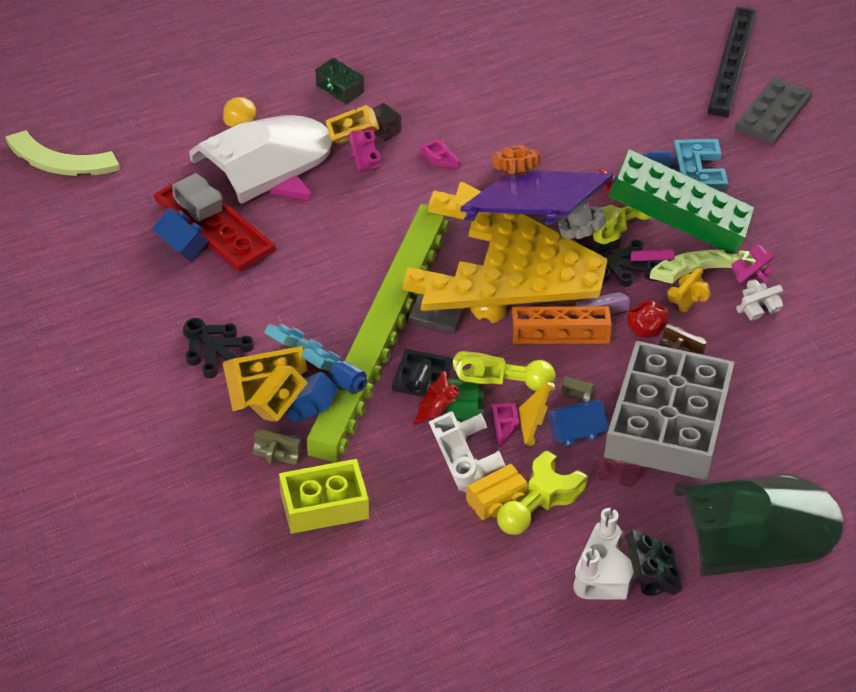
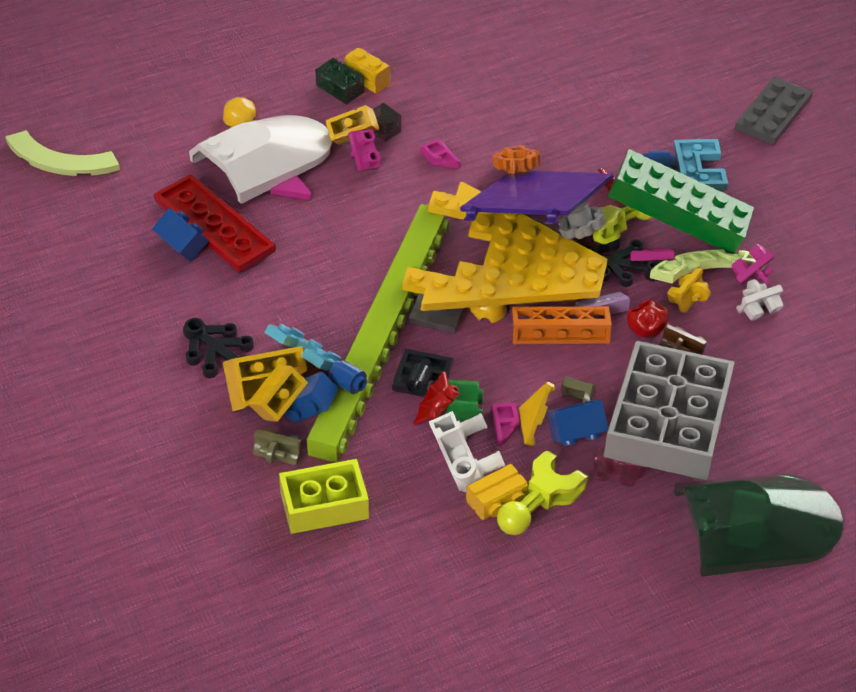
light grey brick [172,173,223,222] -> none
neon yellow piece [452,351,556,391] -> none
white piece [573,508,635,599] -> none
black plate [625,529,682,596] -> none
black tile [707,7,757,118] -> none
none -> yellow brick [345,48,390,94]

